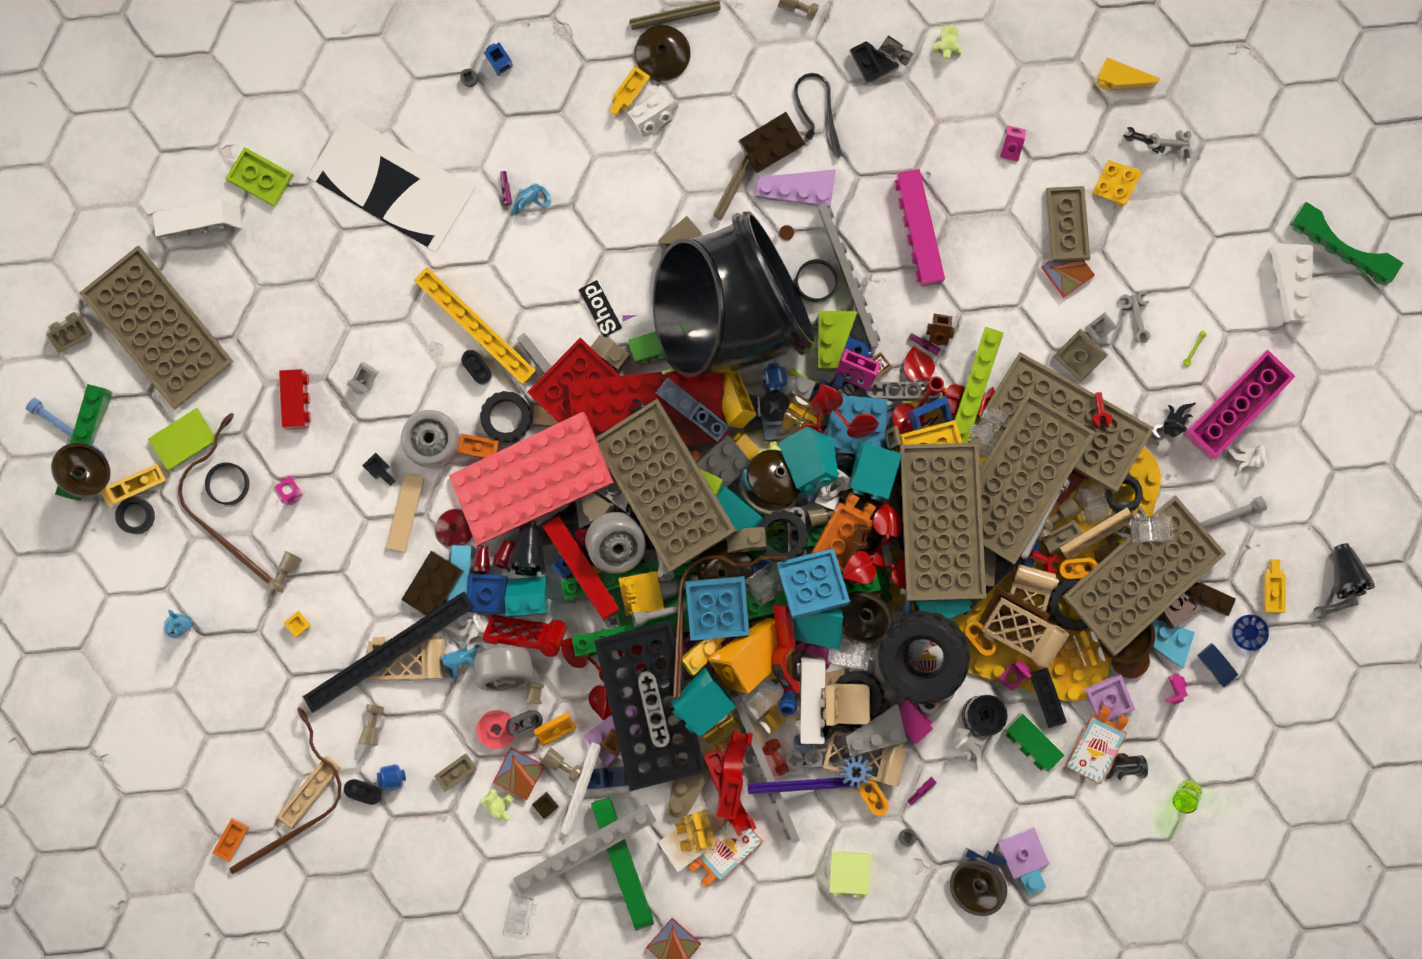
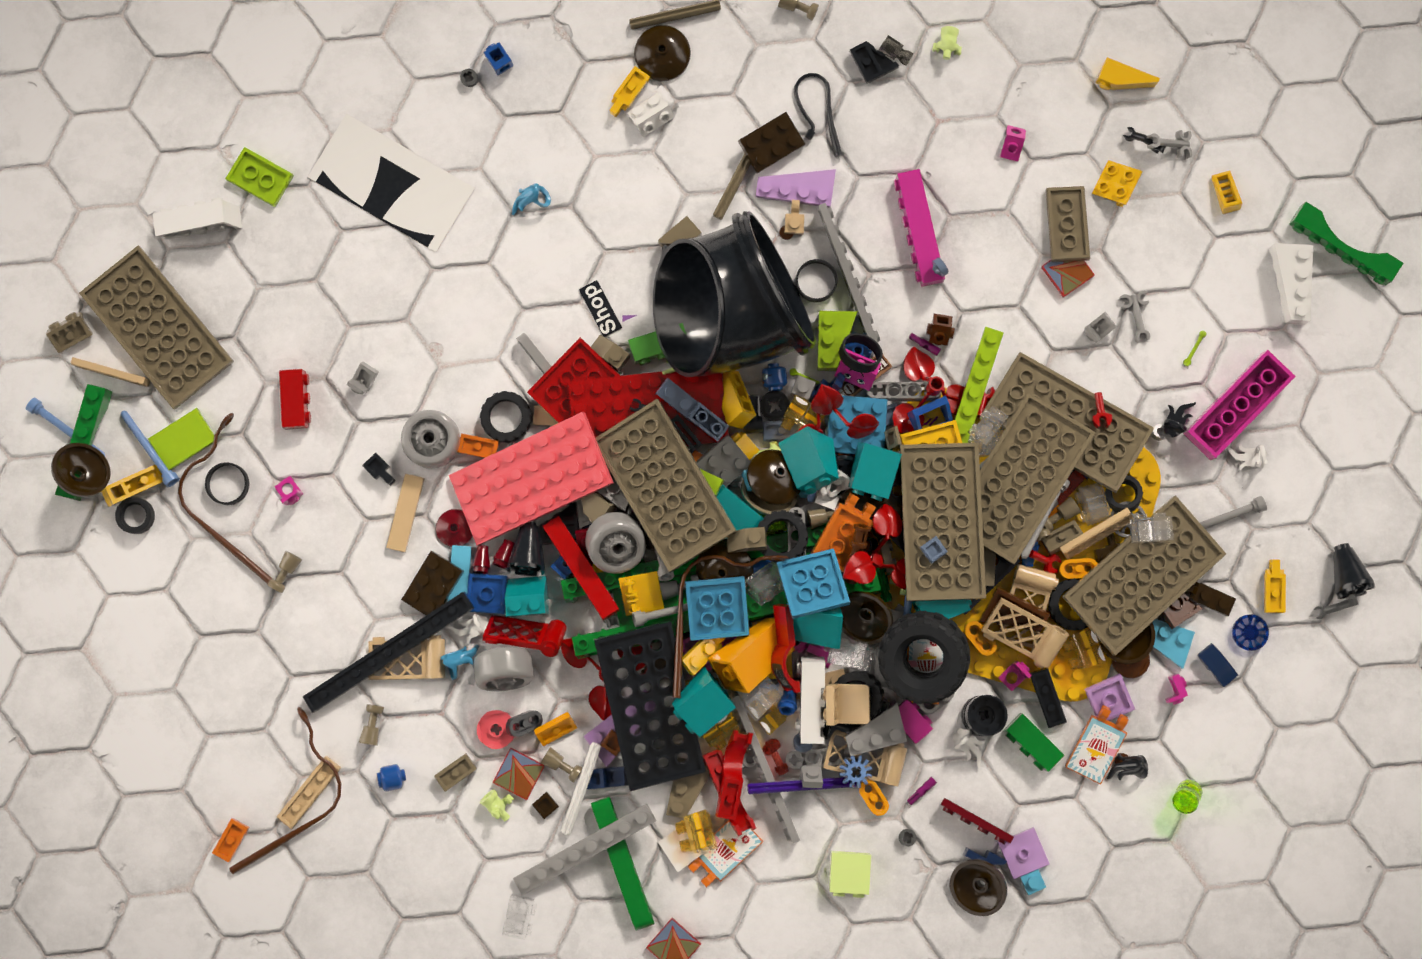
dark azure piece [164,610,193,638] -> none
yellow plate [284,610,312,638] -> none
black plate [344,779,383,805] -> none
yellow plate [414,267,536,385] -> none
black plate [461,350,492,385] -> none
magenta pin [500,171,512,205] -> none
dark tan bush [524,683,544,704] -> none
light grey beam [638,671,669,747] -> none
dark tan plate [1053,328,1108,383] -> none
none -> tan tile [71,357,150,387]
none -> medium blue piece [120,411,180,487]
none -> black tile [671,415,702,453]
none -> tan plate [784,200,804,235]
none -> light grey bracket [799,766,823,788]
none -> black tyre [839,333,883,373]
none -> sand blue tile [920,536,948,564]
none -> sand blue tile [932,258,949,277]
none -> dark red plate [941,798,1014,845]
none -> yellow slope [1211,171,1242,214]

